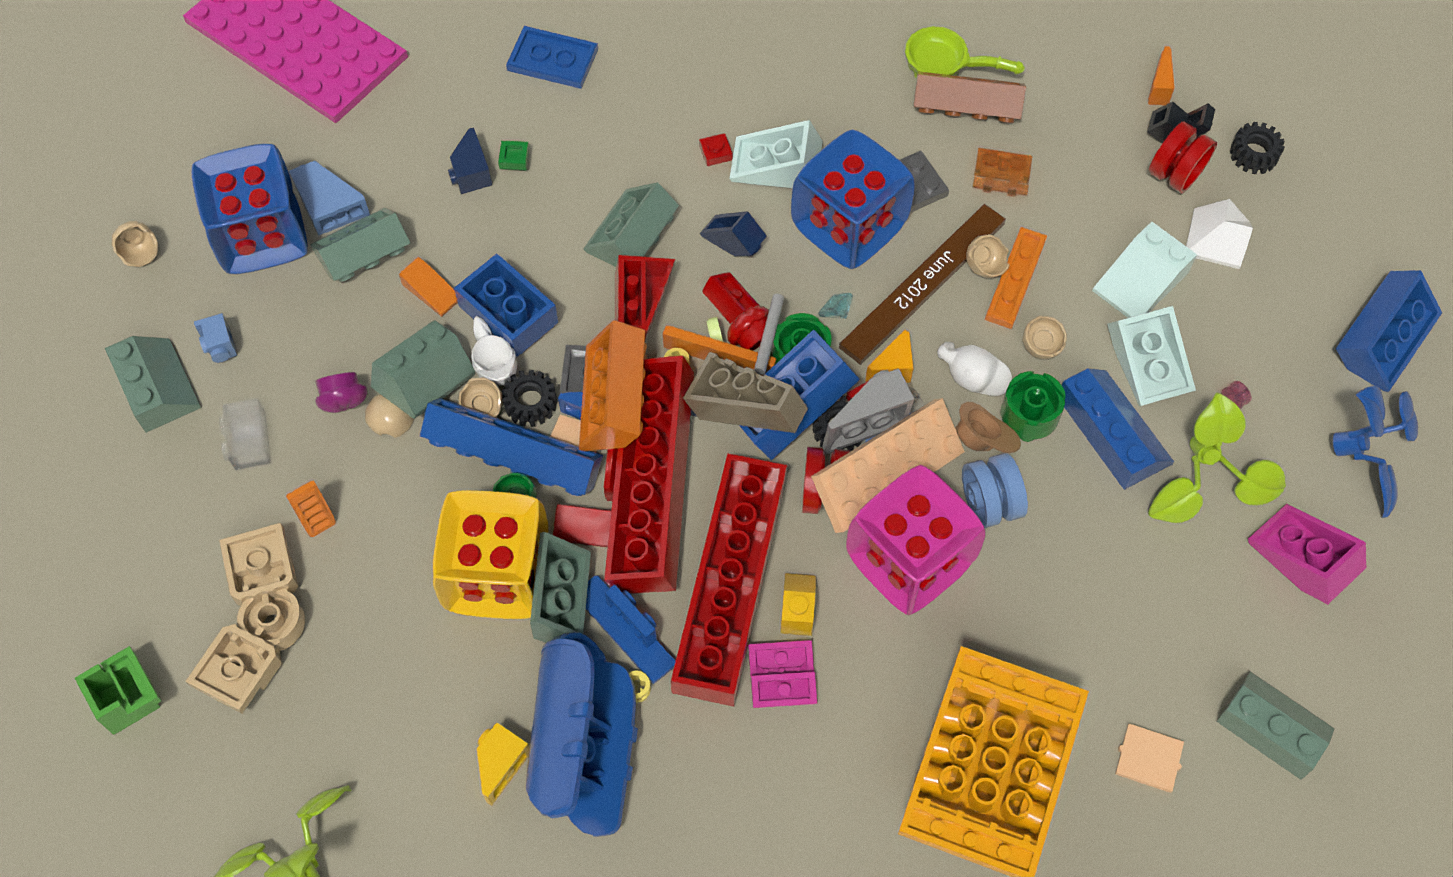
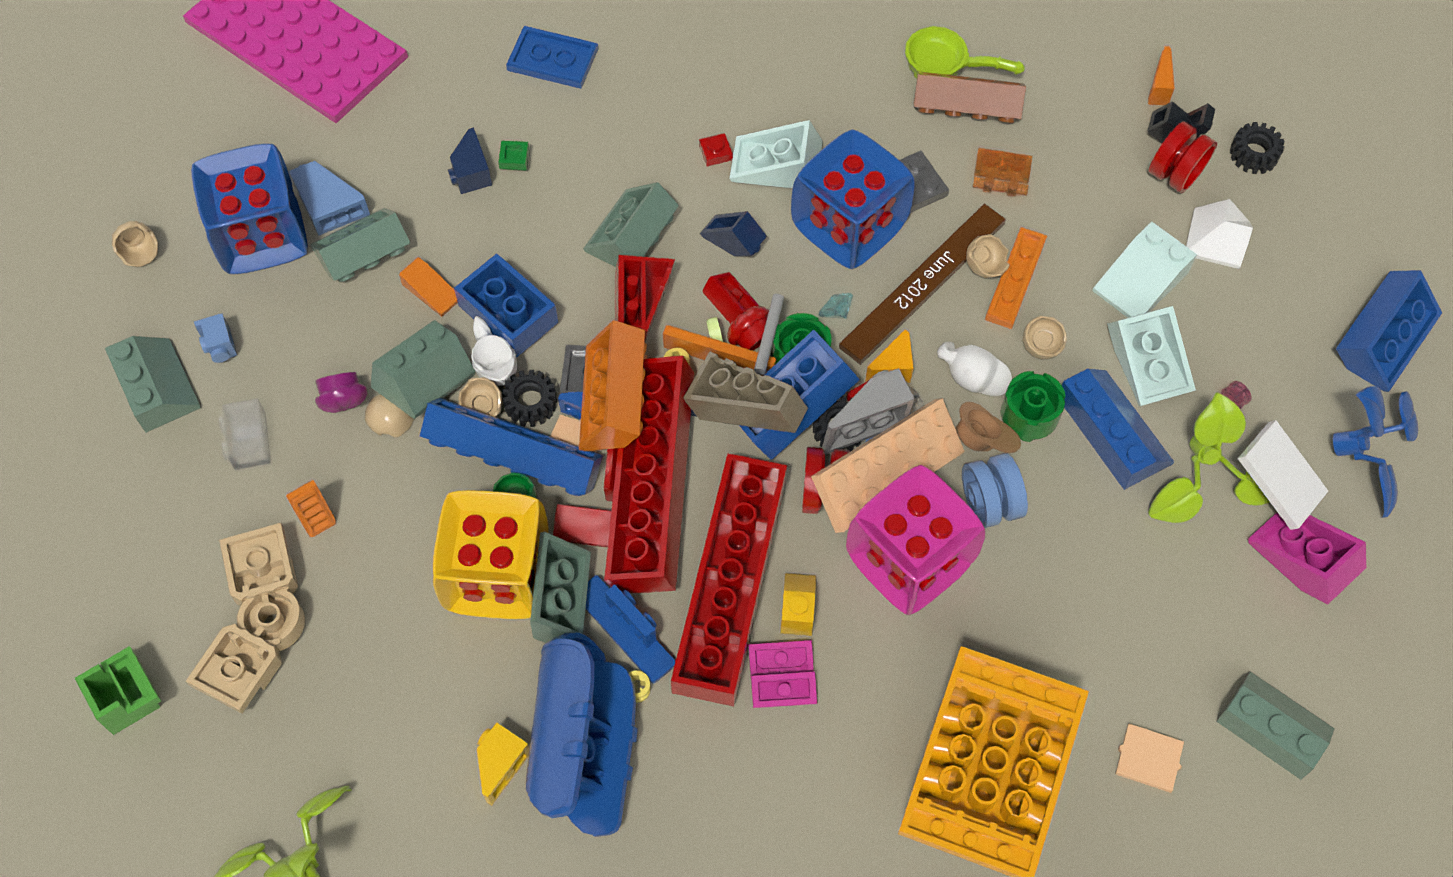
none -> white tile [1238,420,1328,530]

